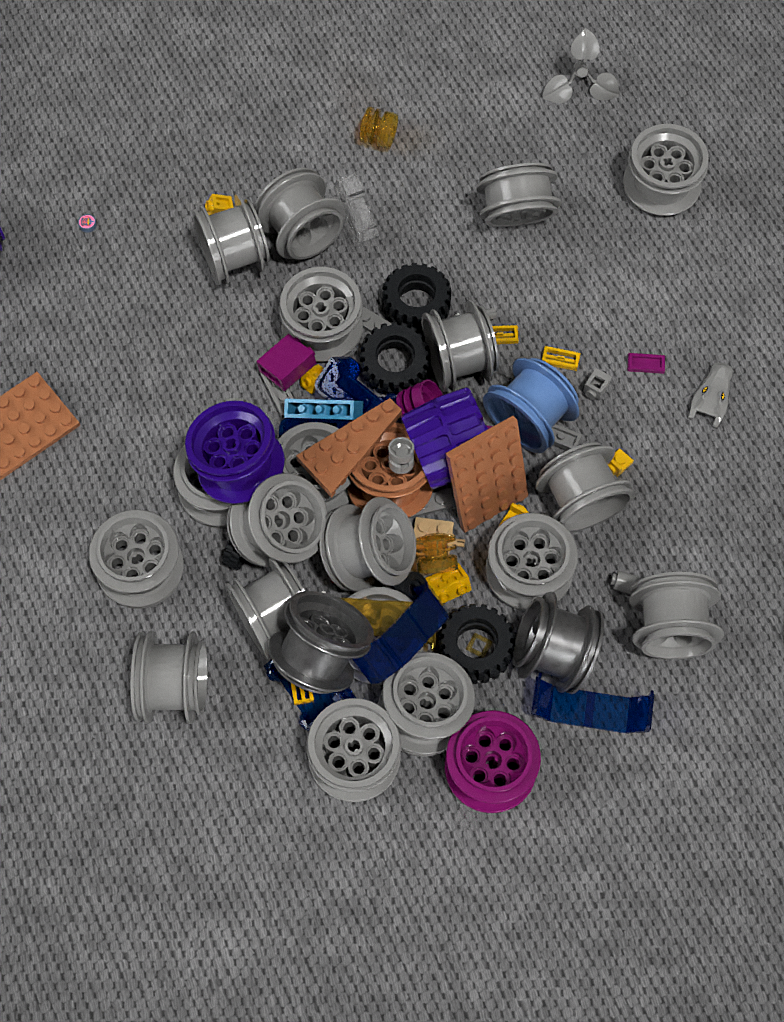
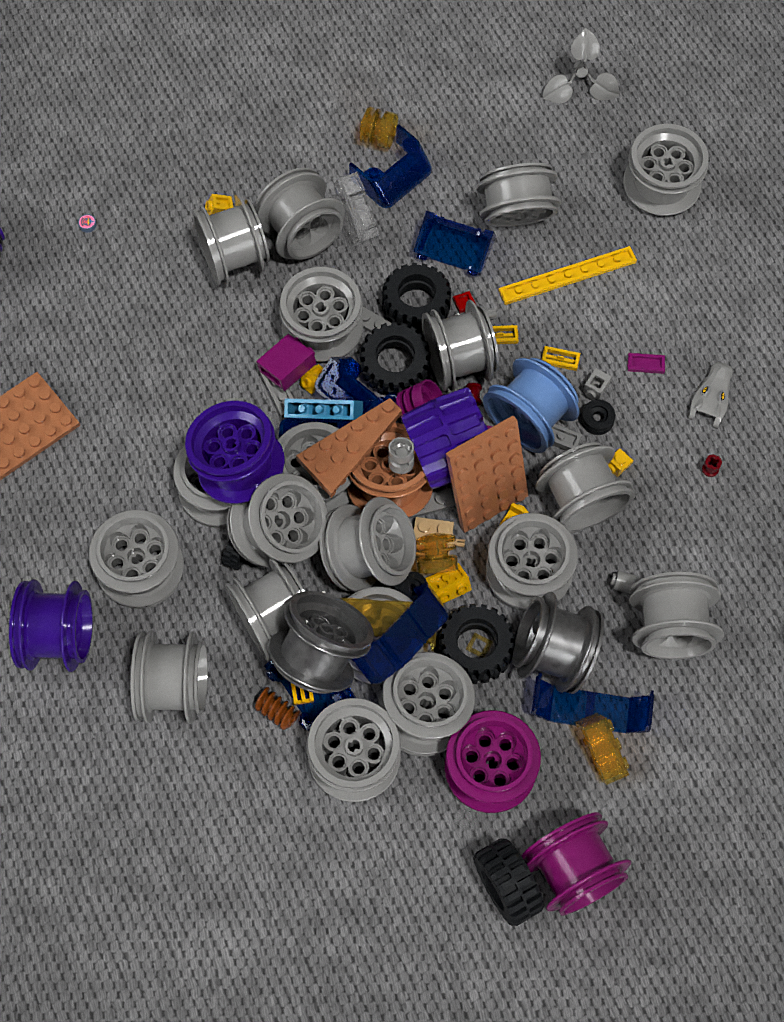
none -> dark purple wheel [9,579,93,672]
none -> dark orange piece [255,687,300,730]
none -> clear blue windscreen [349,124,432,208]
none -> clear blue windscreen [413,211,496,277]
none -> red tile [453,291,476,313]
none -> dark red bush [466,383,482,406]
none -> black tyre [473,838,544,926]
none -> yellow tile [499,246,637,305]
none -> magenta wheel [521,812,631,916]
none -> clear yellow wedge [575,713,629,785]
none -> black tyre [581,400,616,435]
none -> dark red bush [702,454,722,477]

